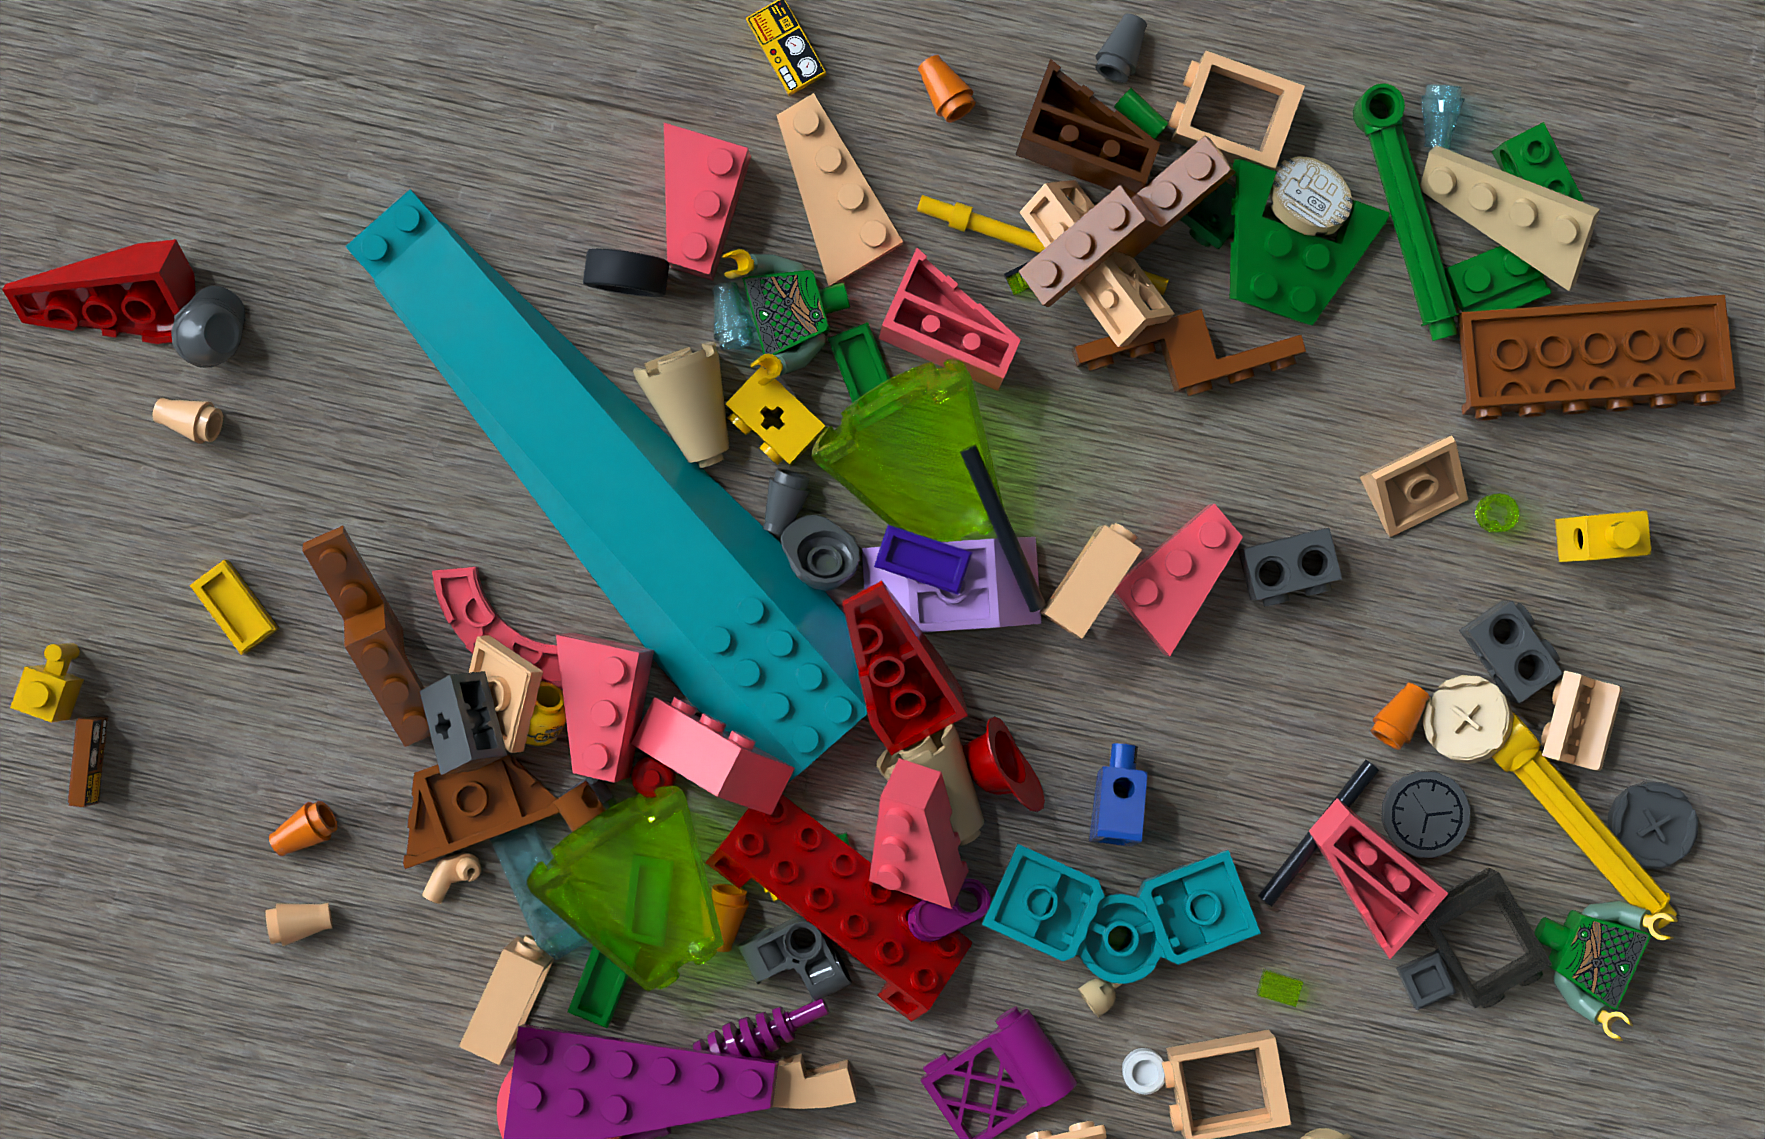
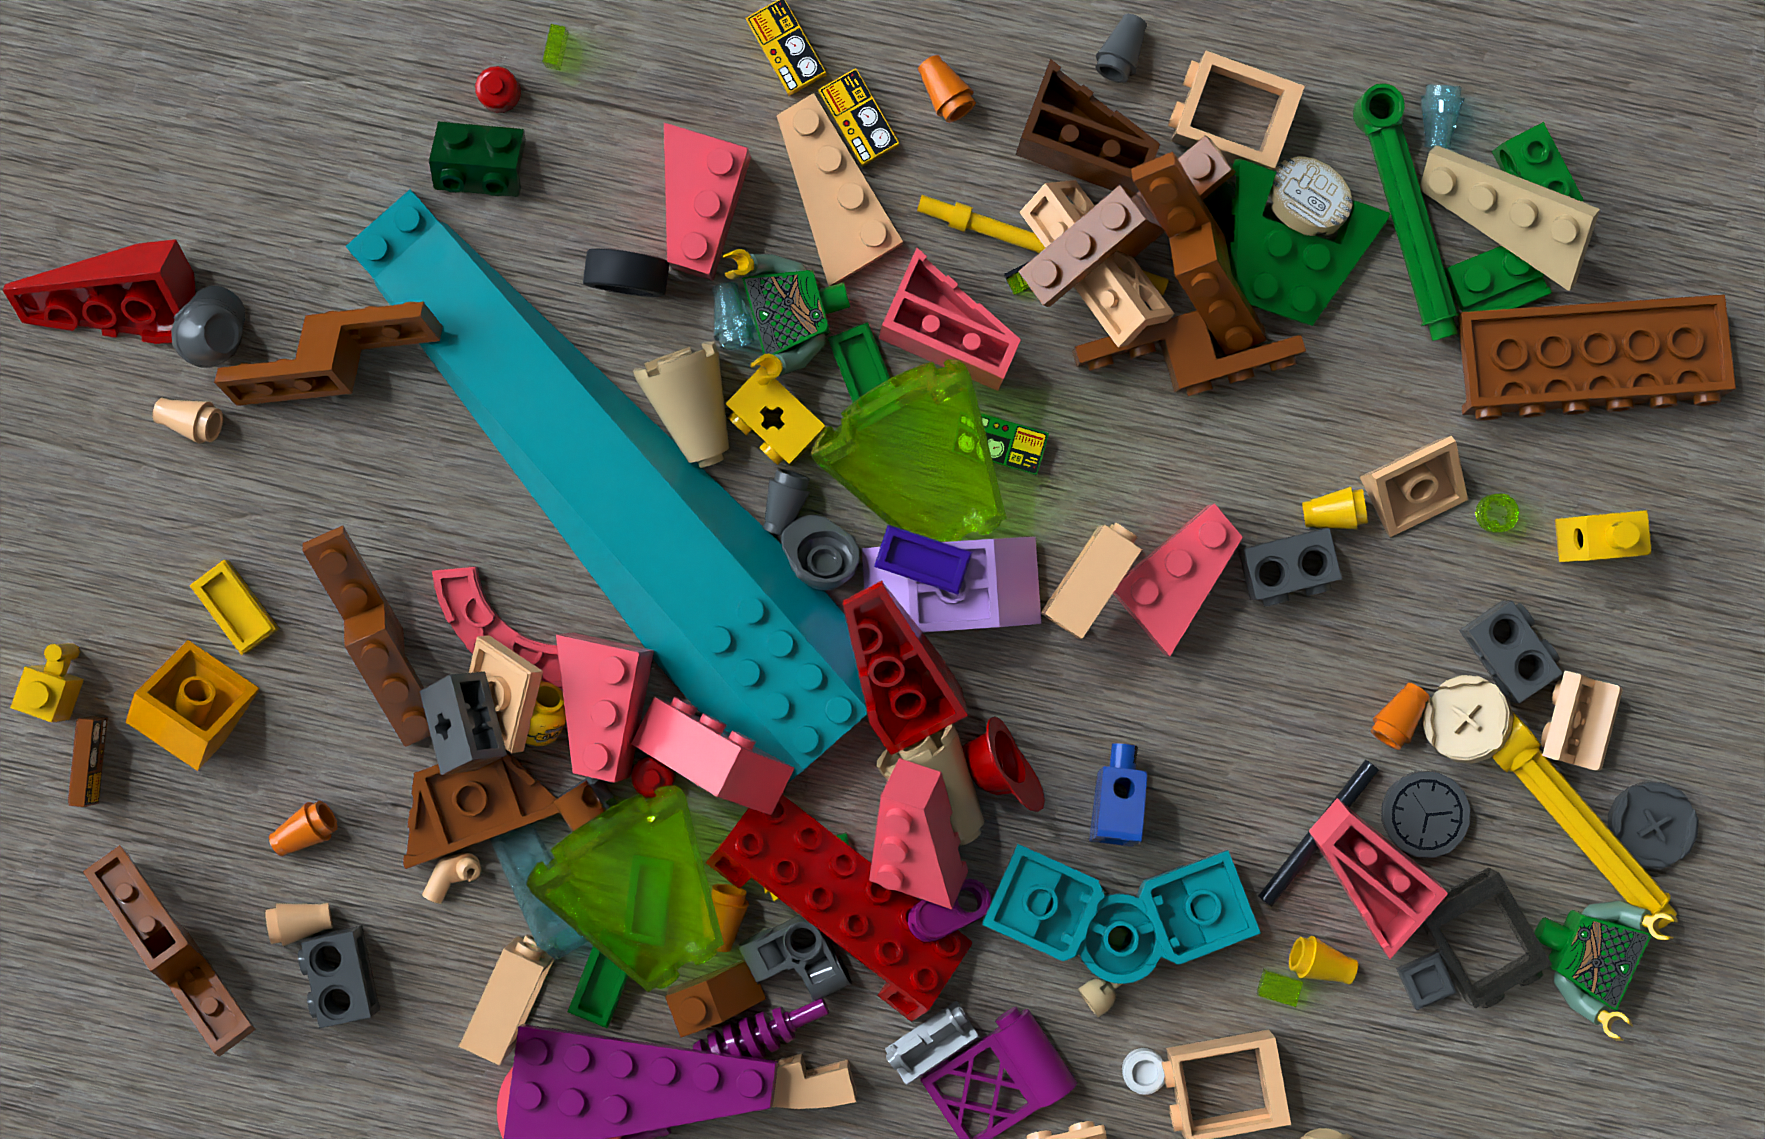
black bar [960,445,1046,612] -> none
green piece [1114,88,1169,139] -> none
none -> dark orange bracket [83,845,256,1057]
none -> light orange slope [126,640,259,771]
none -> dark orange bracket [214,301,443,406]
none -> dark grey brick [298,925,380,1029]
none -> dark green bracket [429,121,526,197]
none -> red piece [475,66,521,113]
none -> clear neon green piece [542,24,569,71]
none -> dark orange slope [665,960,766,1038]
none -> tile [818,68,899,167]
none -> light grey hinge [885,1001,979,1085]
none -> tile [953,409,1049,475]
none -> dark orange bracket [1131,152,1267,356]
none -> yellow cone [1289,936,1358,985]
none -> yellow cone [1302,486,1368,529]

